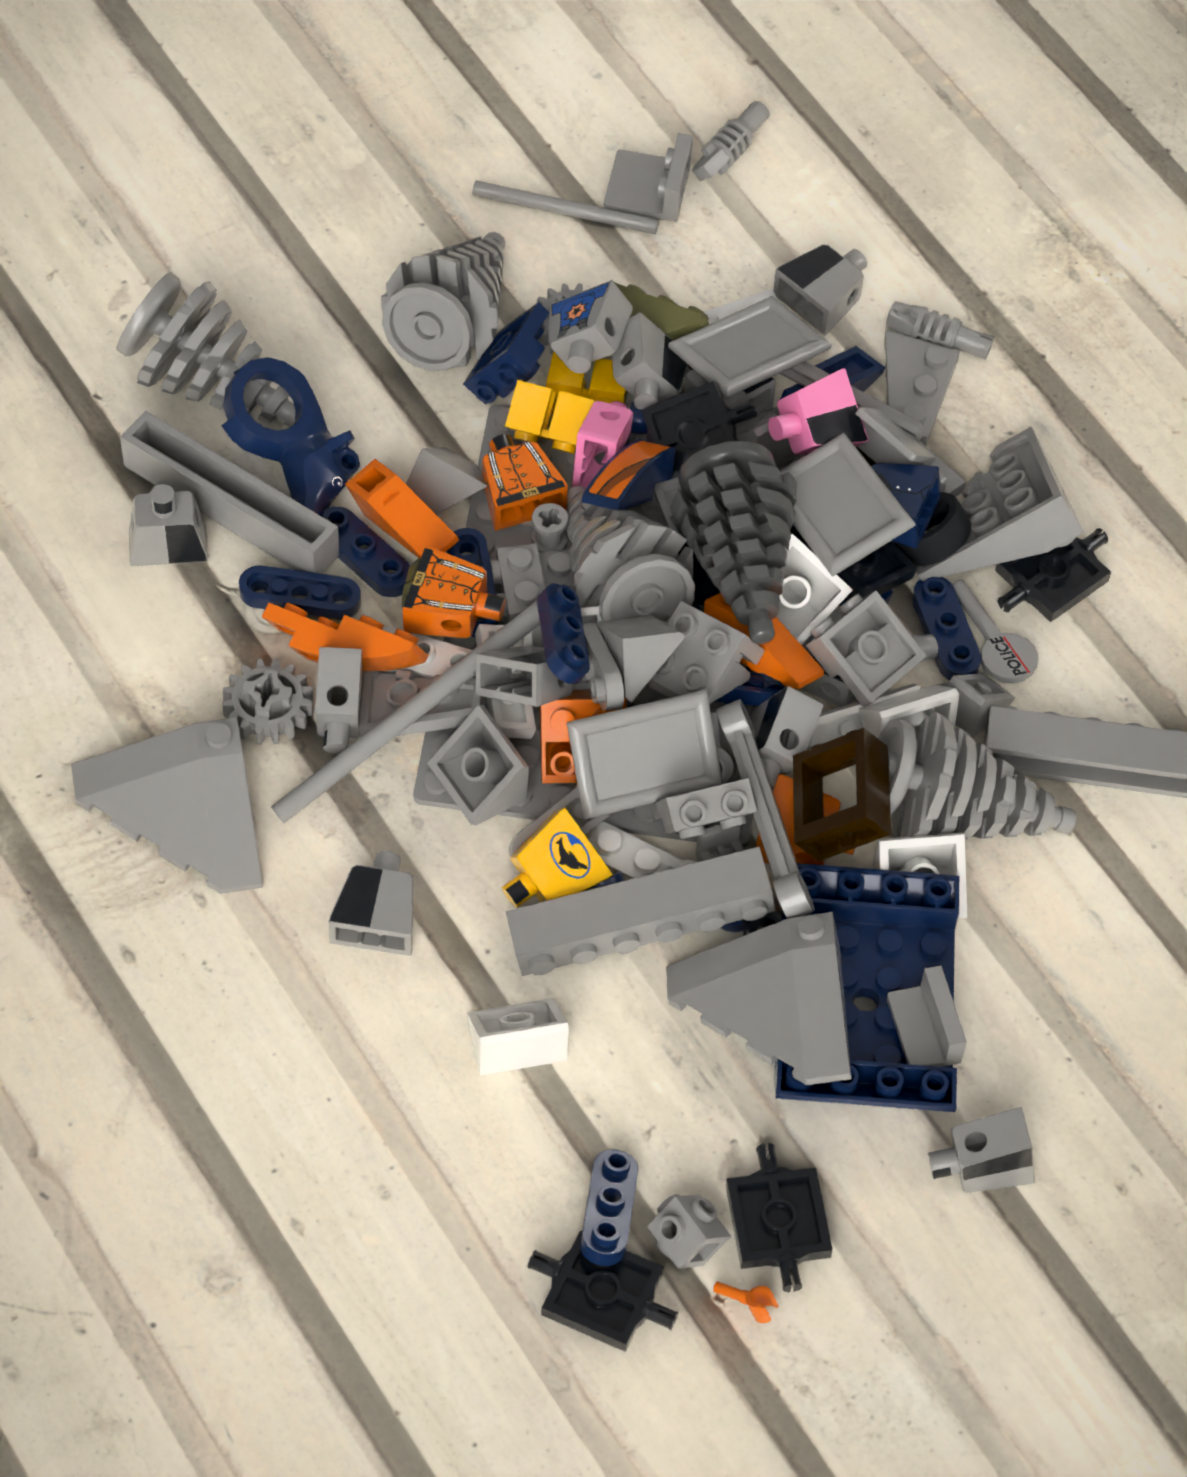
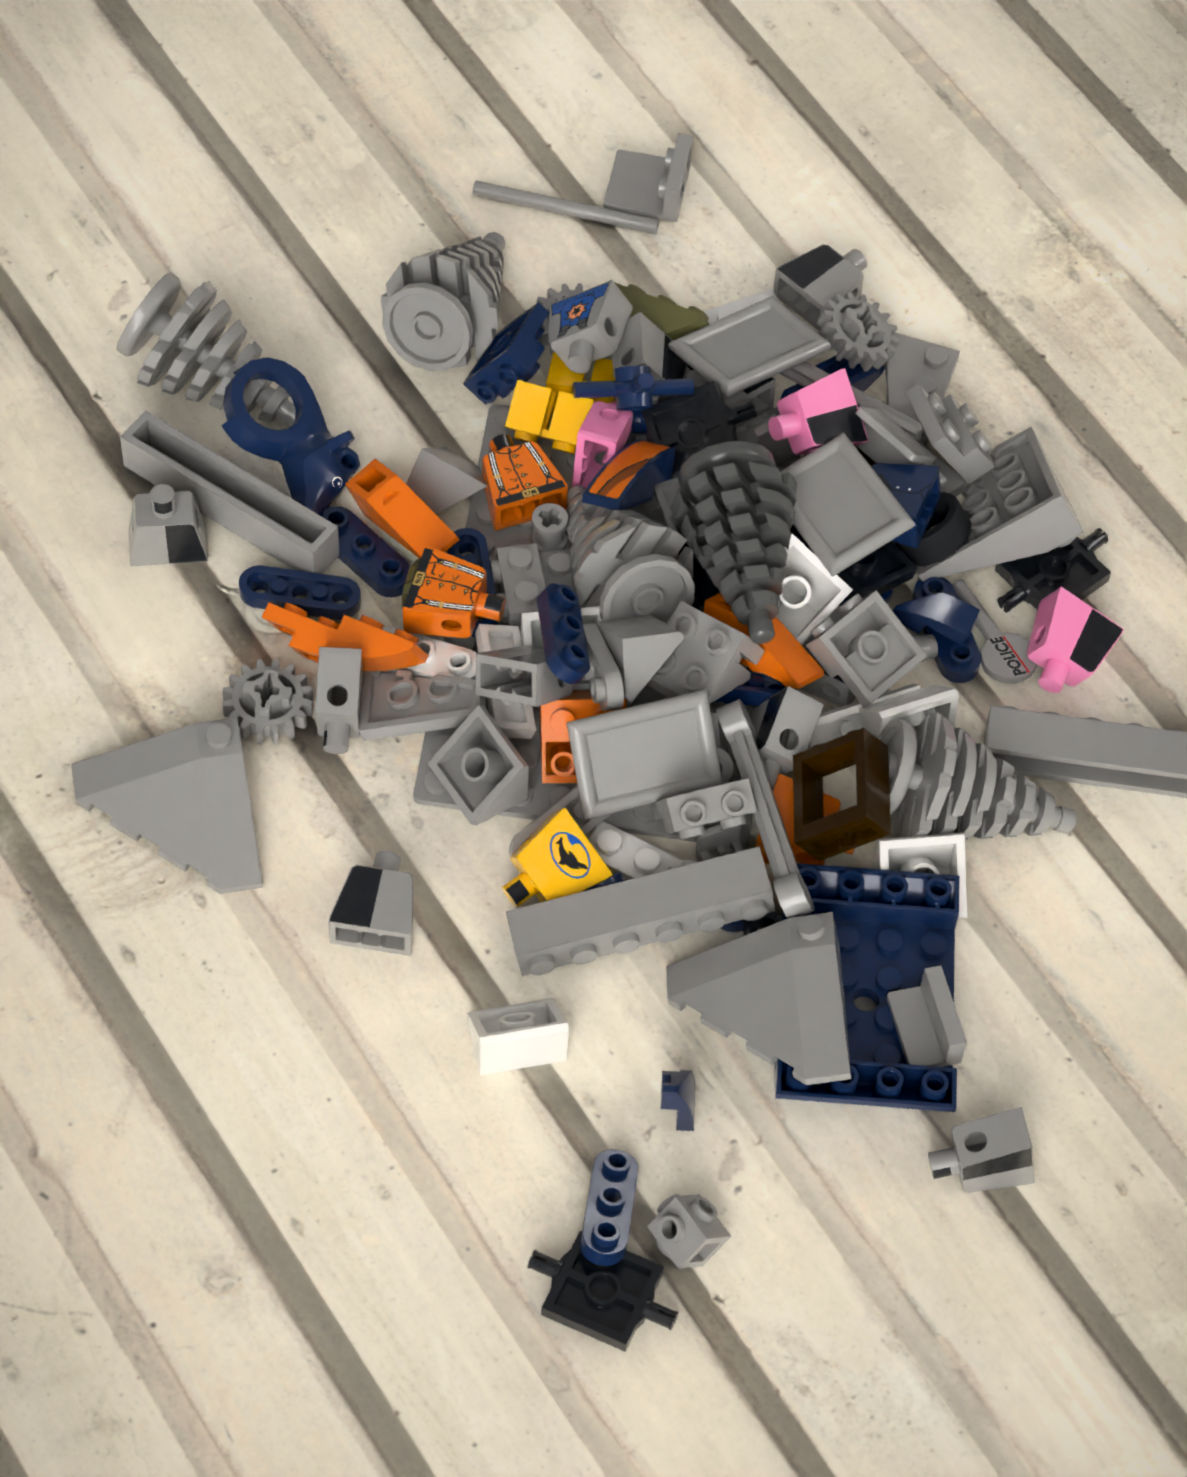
light grey piece [271,601,540,823] -> none
light grey hinge [691,101,770,181] -> none
orange hand [713,1281,779,1323] -> none
black plate [725,1143,833,1292] -> none
light grey hinge [886,301,994,360] -> none
light grey slope [920,673,1015,739] -> none
none -> dark blue bar [572,366,694,411]
none -> dark blue slope [660,1070,695,1131]
none -> light grey gear [816,291,899,371]
none -> dark blue slope [892,592,980,645]
none -> light grey plate [906,383,995,484]
none -> bright pink torso [1027,587,1124,693]

